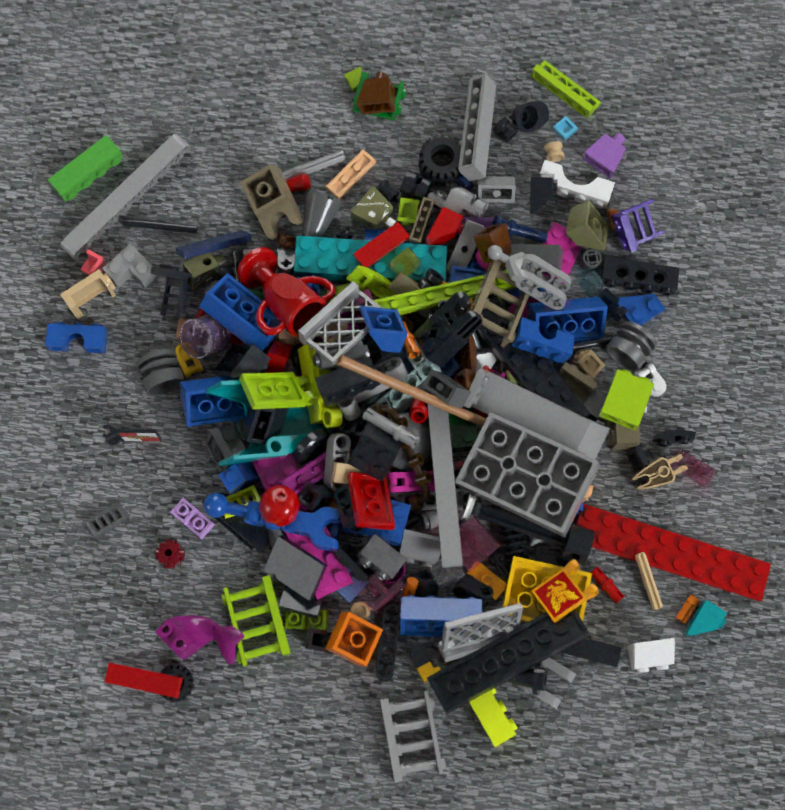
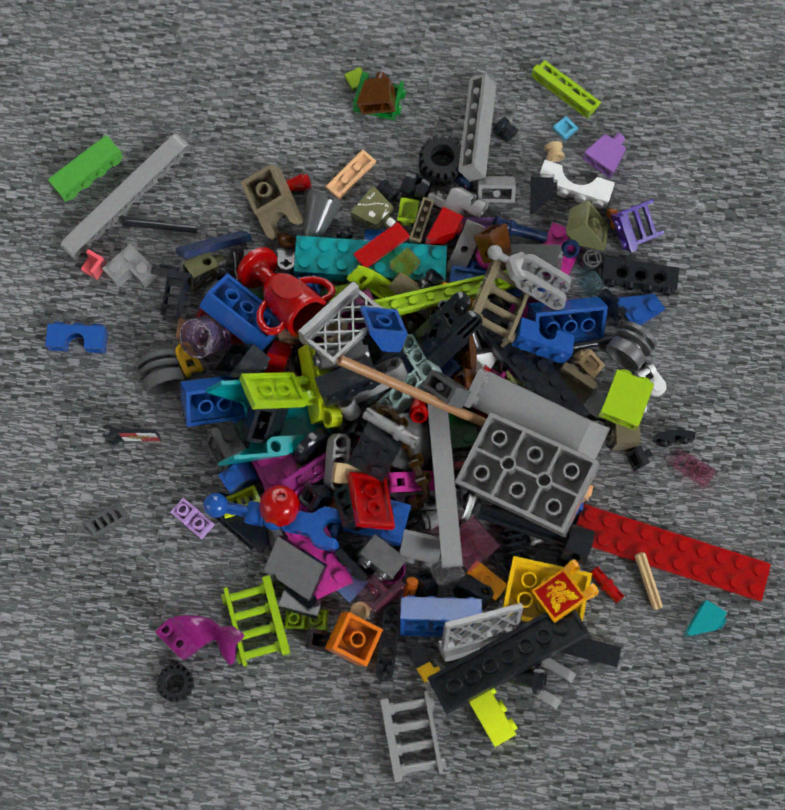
tan panel [60,270,116,320] -> none
red tile [104,662,183,698] -> none
dark red brick [155,540,185,569] -> none
light grey axle [282,150,345,181] -> none
orange pin [402,321,420,359] -> none
black piece [509,101,549,133] -> none
white slope [627,638,675,673] -> none
tan hinge [632,454,688,489] -> none
orange piece [675,595,700,624] -> none
none -> dark blue plate [561,239,580,258]

